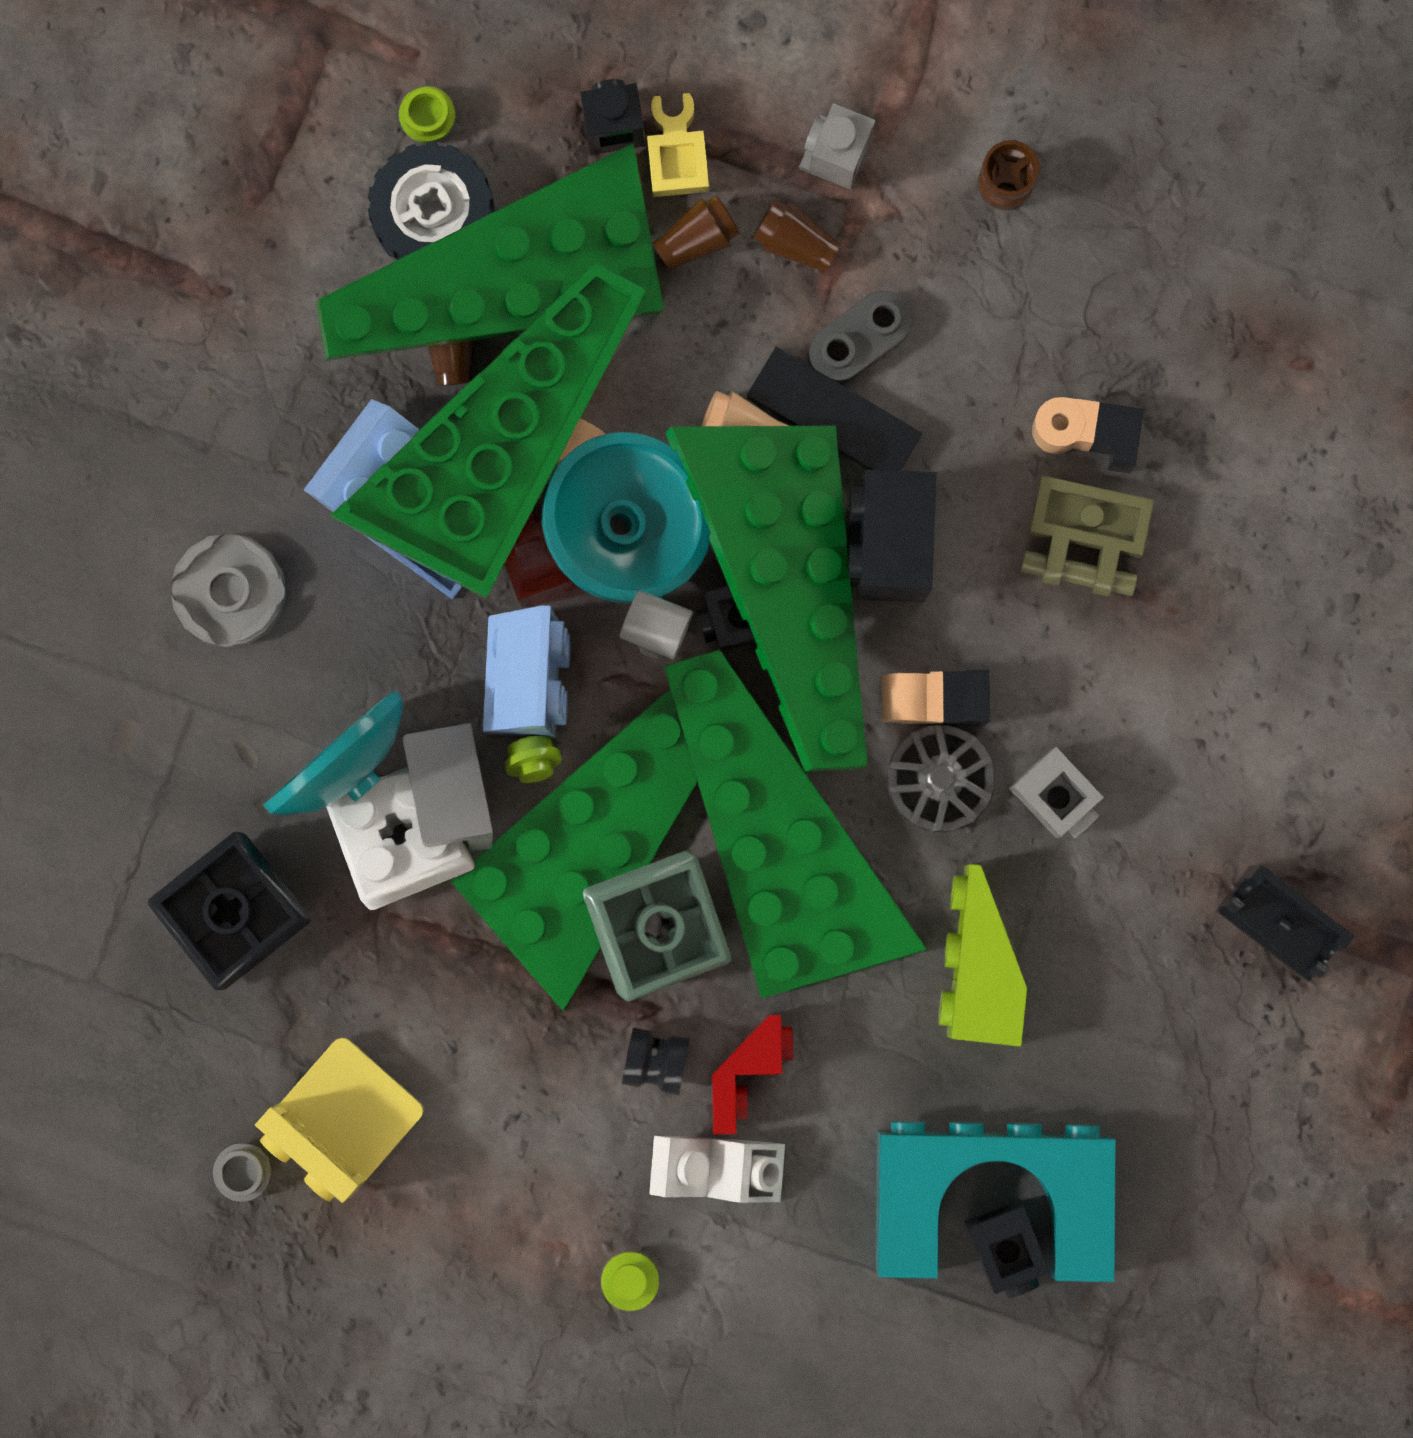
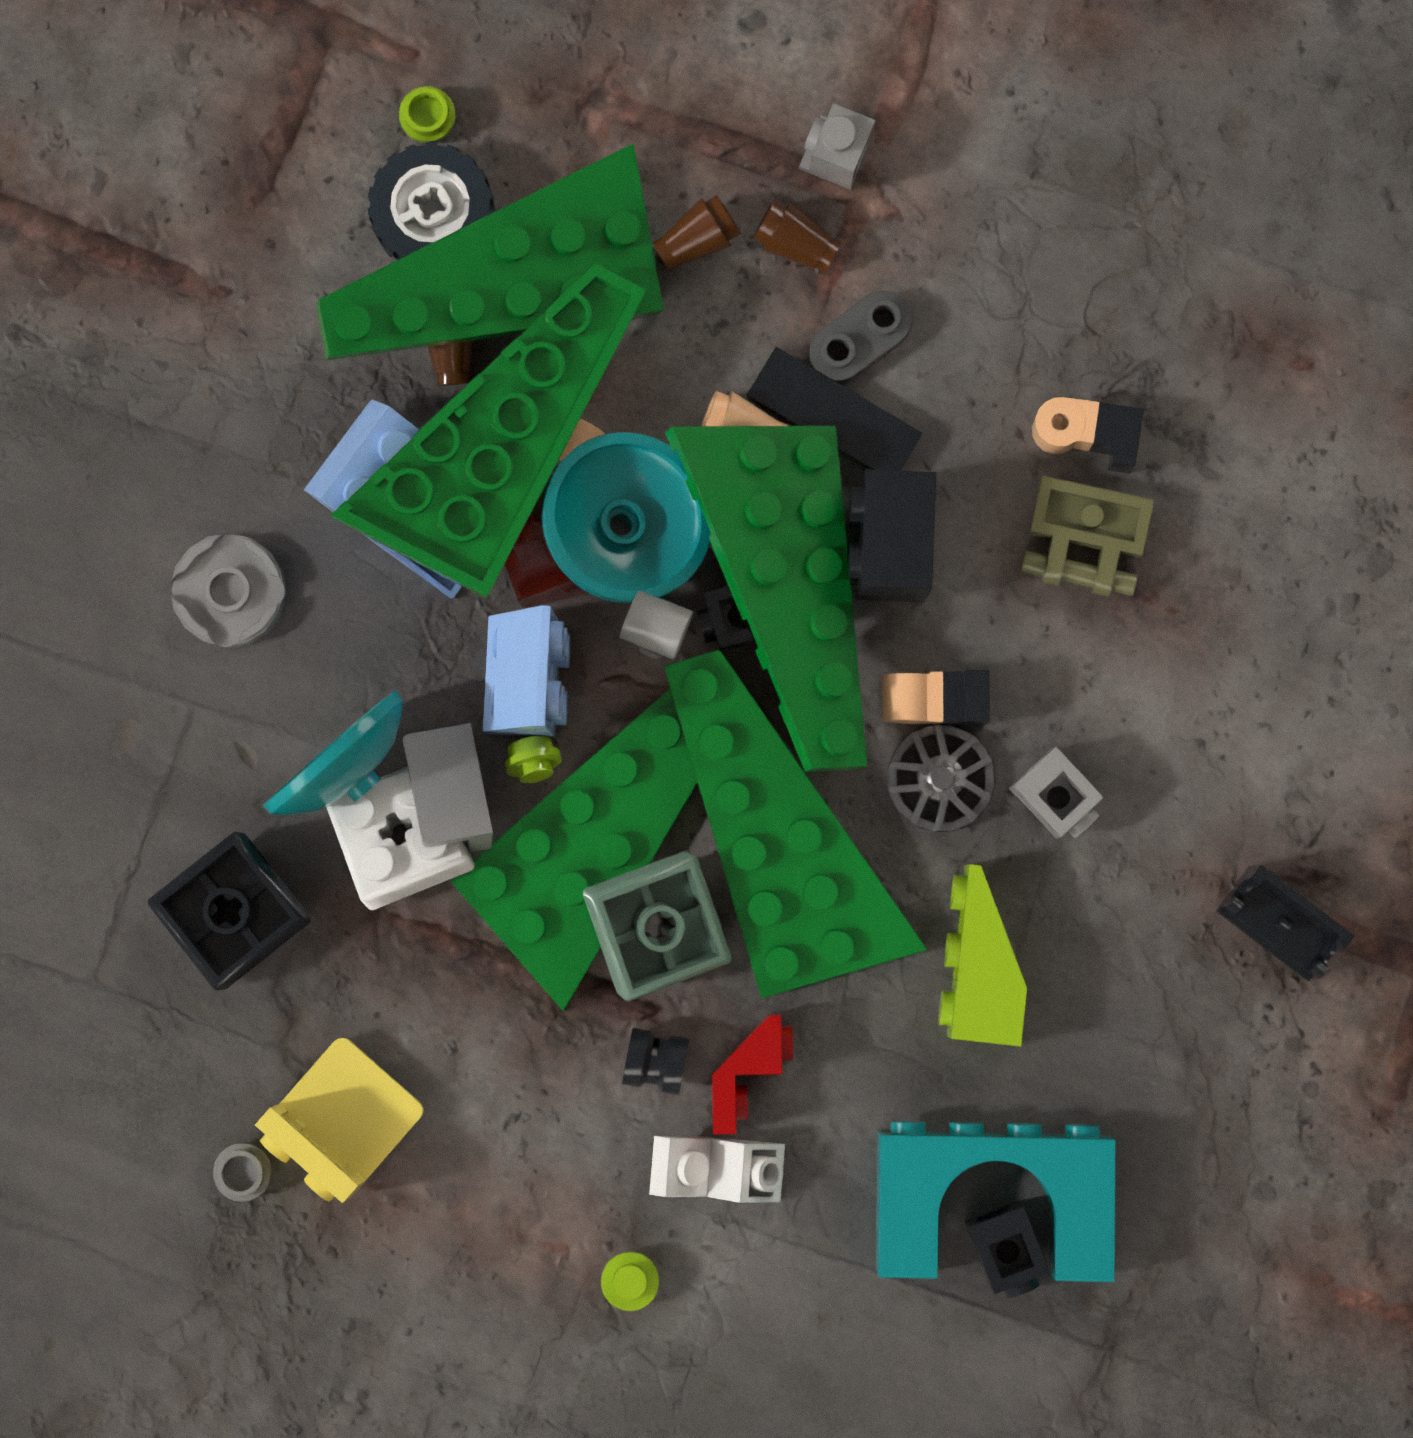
black brick [580,79,646,155] -> none
light yellow plate [647,93,709,197] -> none
reddish brown wheel [978,140,1039,210] -> none

